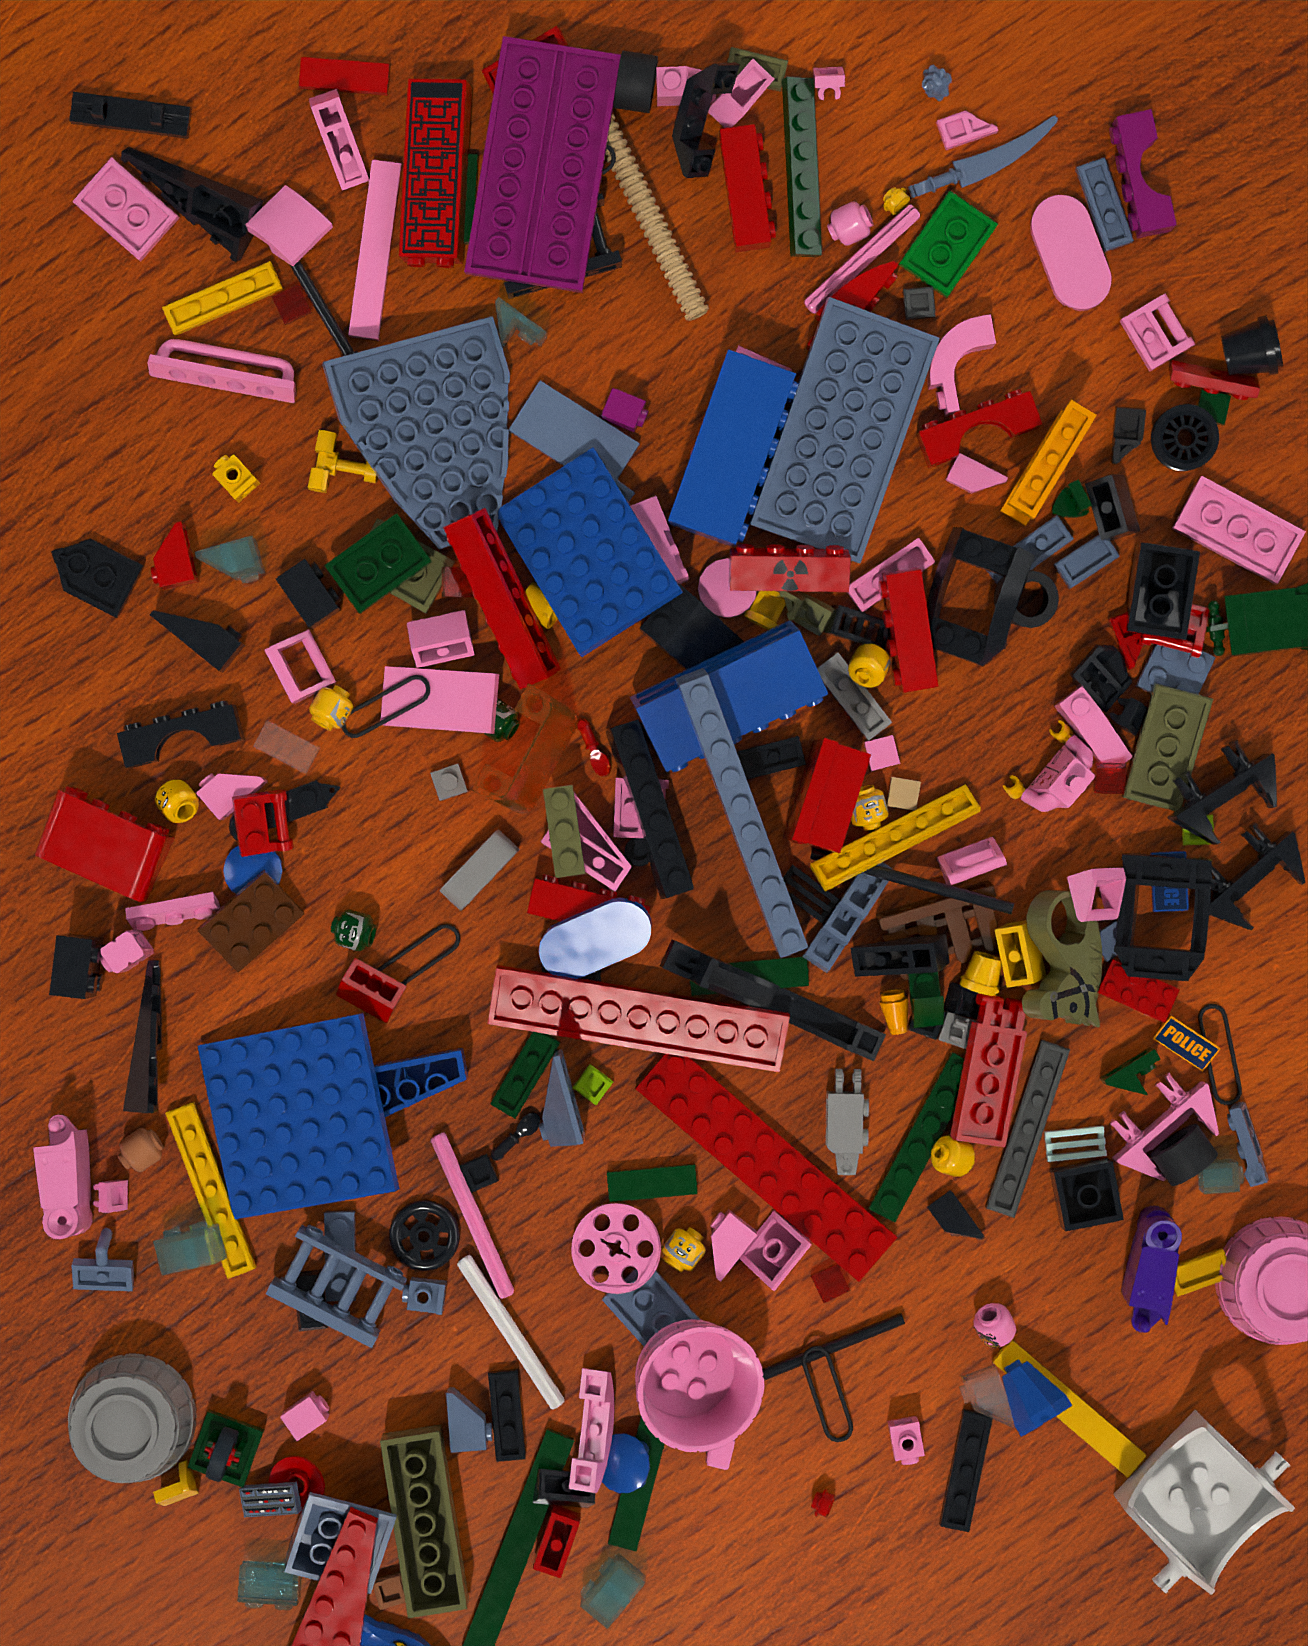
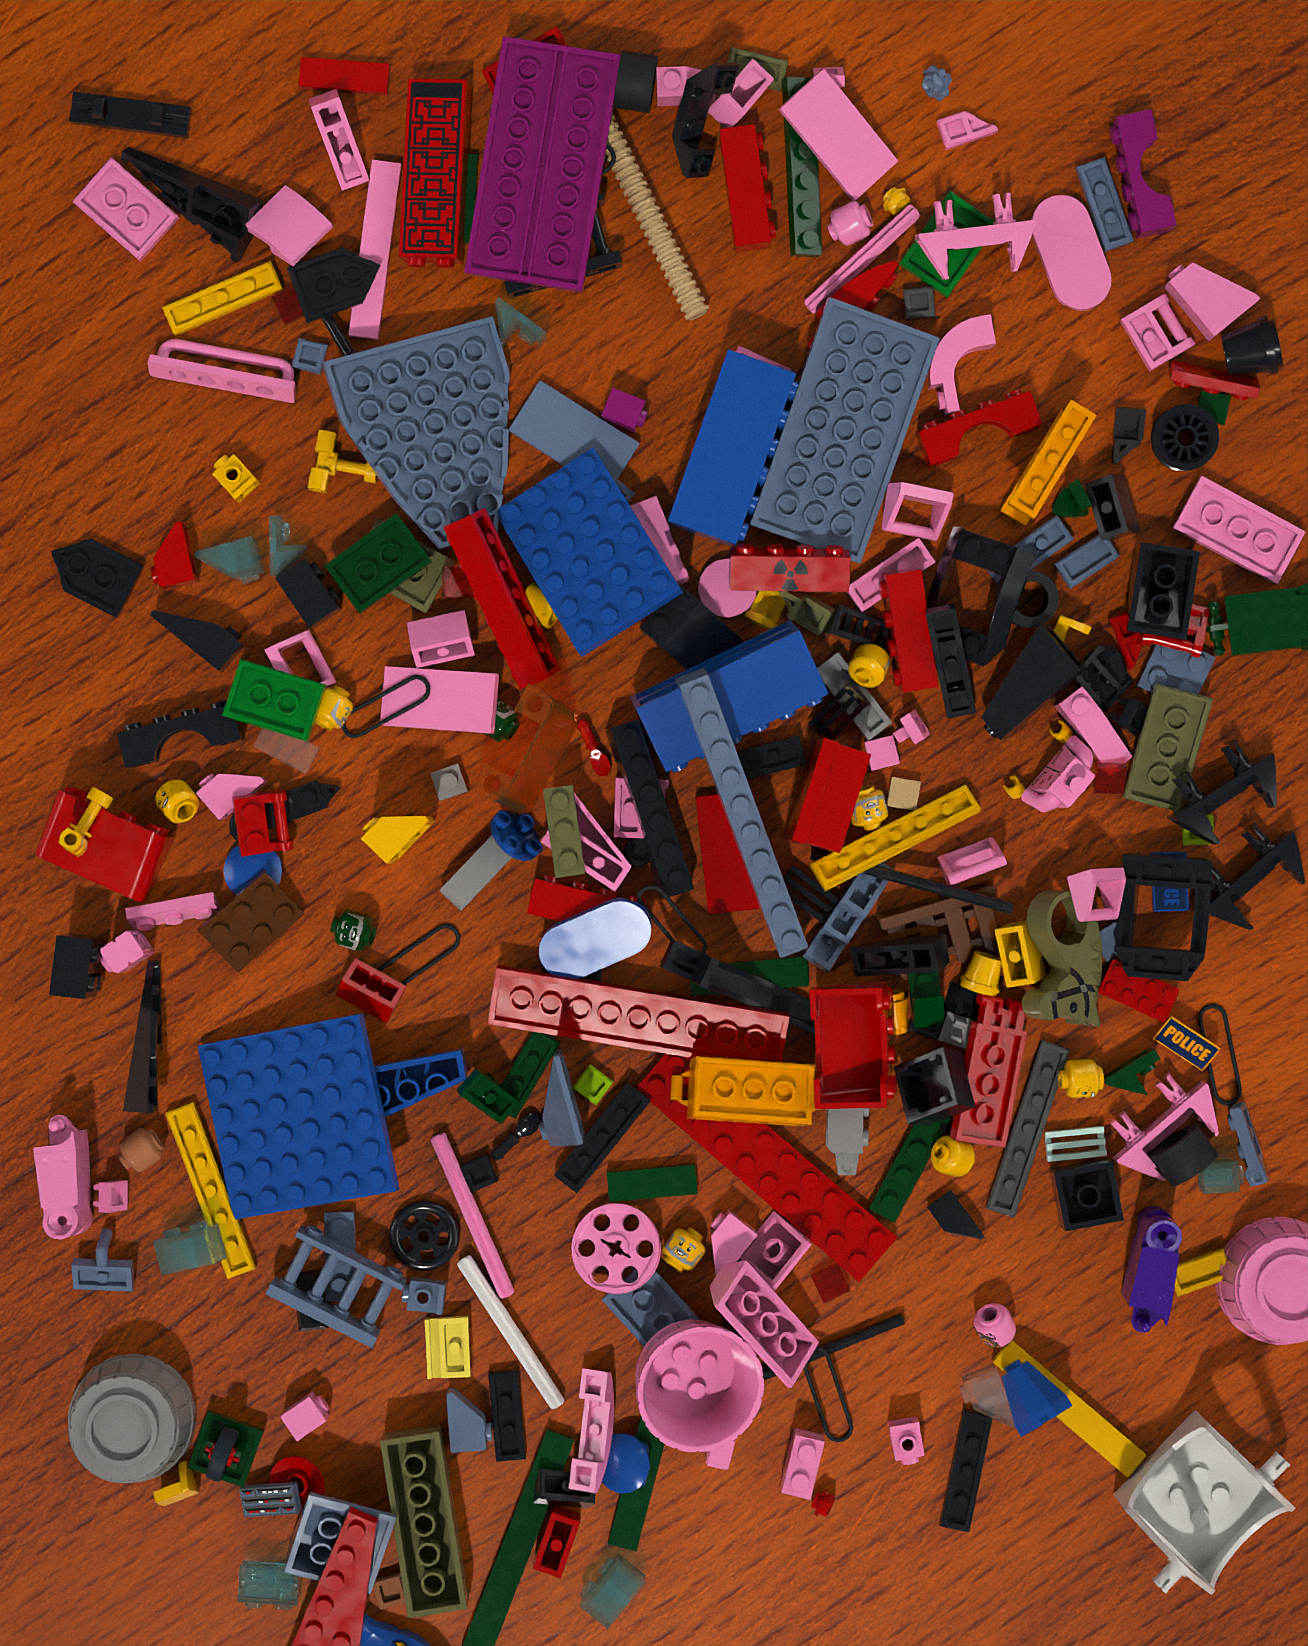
sand blue sword [908,116,1058,198] -> none
bright pink tile [945,453,1008,494] -> none
none -> yellow bar [59,787,113,857]
none -> green tile [222,659,326,742]
none -> clear light blue slope [269,516,308,578]
none -> black tile [287,247,381,324]
none -> sand blue tile [292,338,328,375]
none -> yellow slope [361,816,435,864]
none -> light yellow plate [425,1316,471,1379]
none -> dark green slope [457,1068,520,1124]
none -> blue dish [490,810,543,861]
none -> black plate [554,1081,651,1193]
none -> black piece [637,885,707,953]
none -> light orange container [670,1056,822,1127]
none -> red tile [695,791,760,914]
none -> bright pink slope [709,1260,819,1388]
none -> bright pink tile [778,69,898,201]
none -> bright pink brick [780,1428,825,1500]
none -> black tile [808,683,869,740]
none -> red windscreen [809,981,897,1109]
none -> bright pink tile [882,482,954,541]
none -> bright pink tile [893,709,930,744]
none -> black container [894,1047,976,1126]
none -> bright pink hose [914,193,1037,280]
none -> black hinge [925,603,976,719]
none -> black slope [981,624,1086,740]
none -> yellow tile [1054,614,1092,642]
none -> yellow head [1058,1059,1104,1098]
none -> bright pink slope [1164,262,1260,341]

